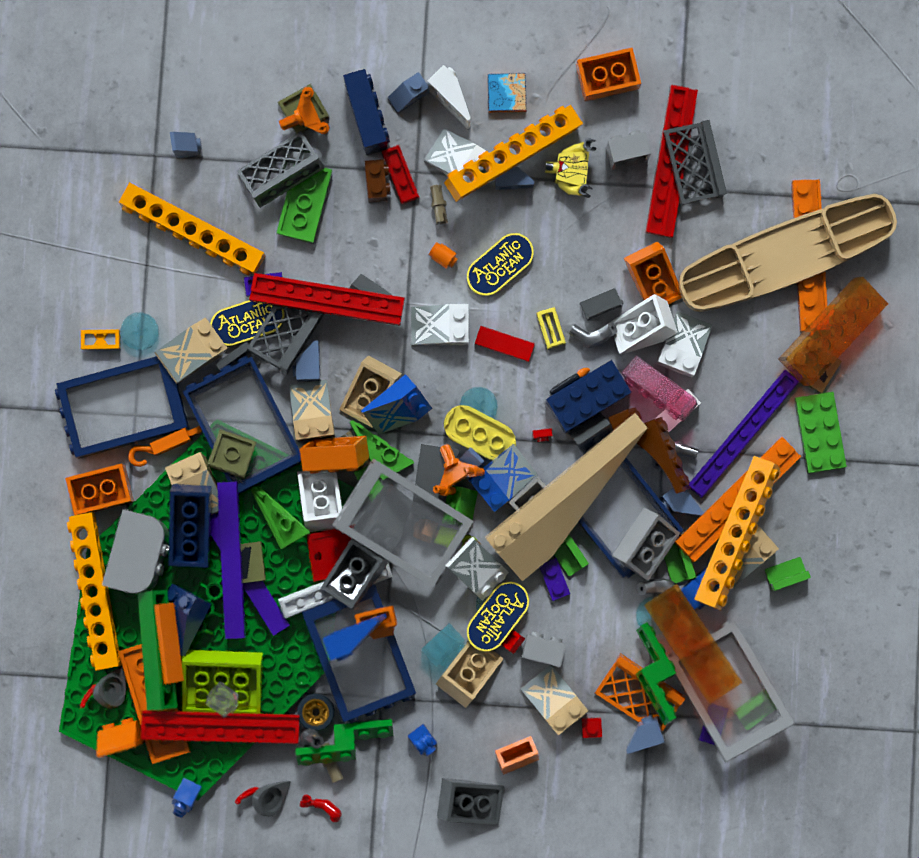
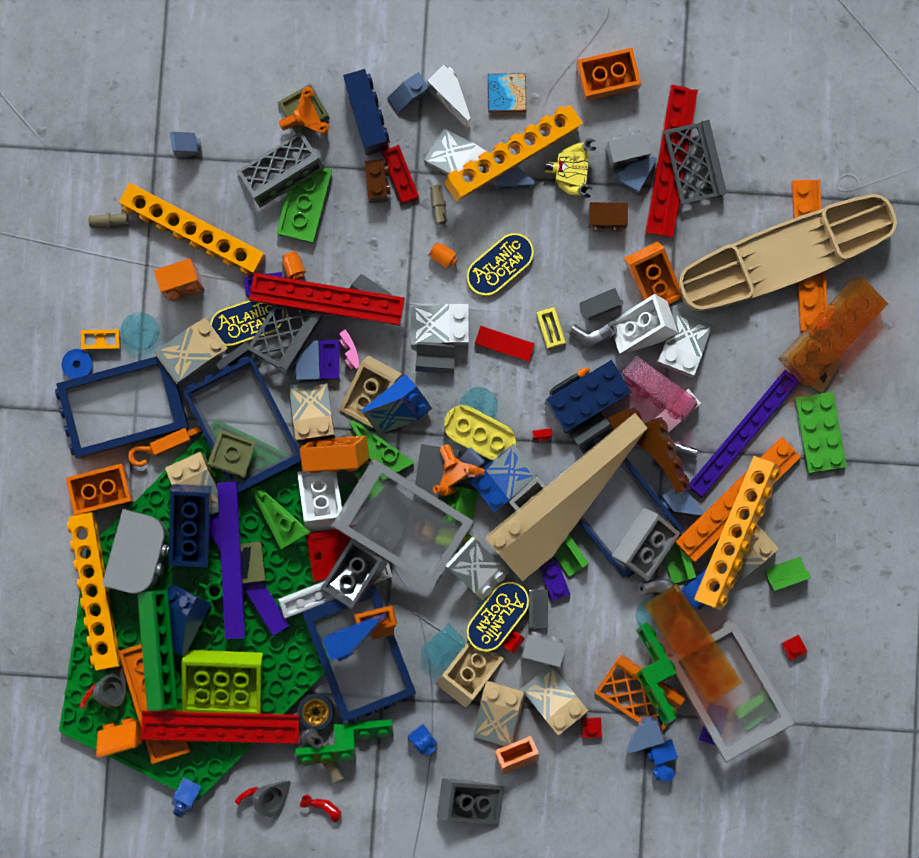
orange tile [154,602,184,684] -> none
clear brick [206,682,239,717] -> none
none -> blue piece [61,349,93,379]
none -> dark tan pin [88,213,129,228]
none -> orange brick [153,258,204,302]
none -> orange brick [282,251,306,280]
none -> dark purple plate [320,340,340,379]
none -> bright pink slope [339,329,360,371]
none -> dark grey panel [415,342,456,374]
none -> tan slope [474,681,527,746]
none -> dark grey panel [528,589,548,628]
none -> reddish brown brick [588,202,628,232]
none -> sand blue slope [617,157,657,195]
none -> blue brick [646,738,678,782]
none -> red plate [781,635,808,661]

